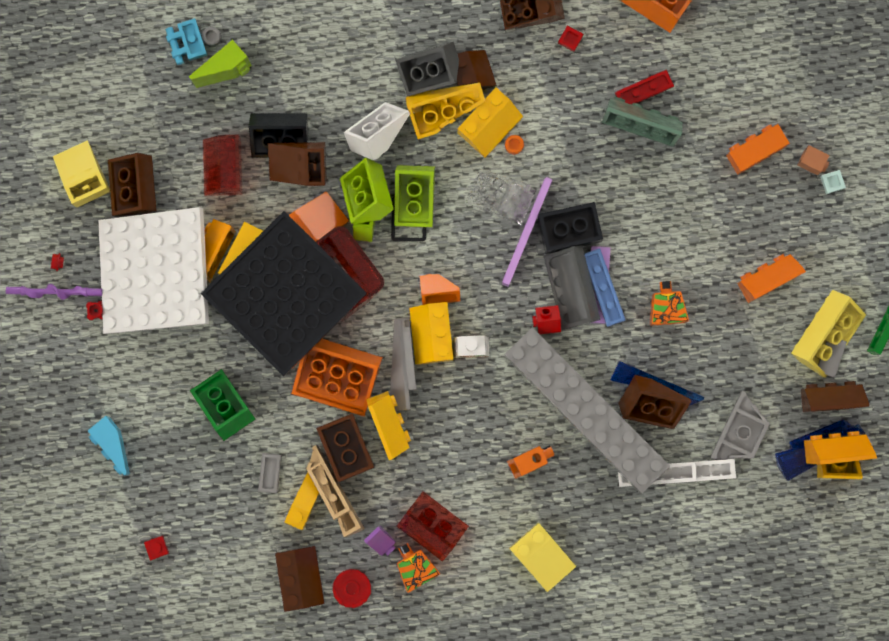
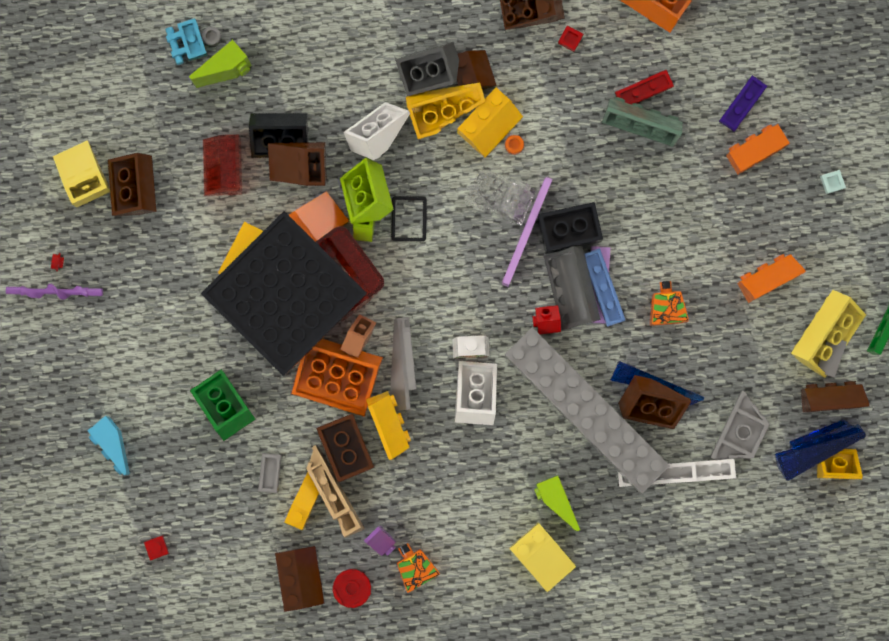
red plate [86,301,103,321] -> none
white plate [98,207,209,334] -> none
light orange slope [204,219,236,282] -> none
lime slope [394,165,435,227] -> none
clear red slope [396,491,469,562] -> none
yellow slope [409,302,453,365] -> none
orange slope [419,274,461,305] -> none
orange torso [507,445,554,479] -> none
nougat brick [797,145,830,175] -> none
light orange slope [804,431,877,465] -> none
none -> nougat brick [341,314,376,358]
none -> white slope [455,361,497,425]
none -> lime slope [534,475,580,531]
none -> dark purple tile [719,75,767,132]

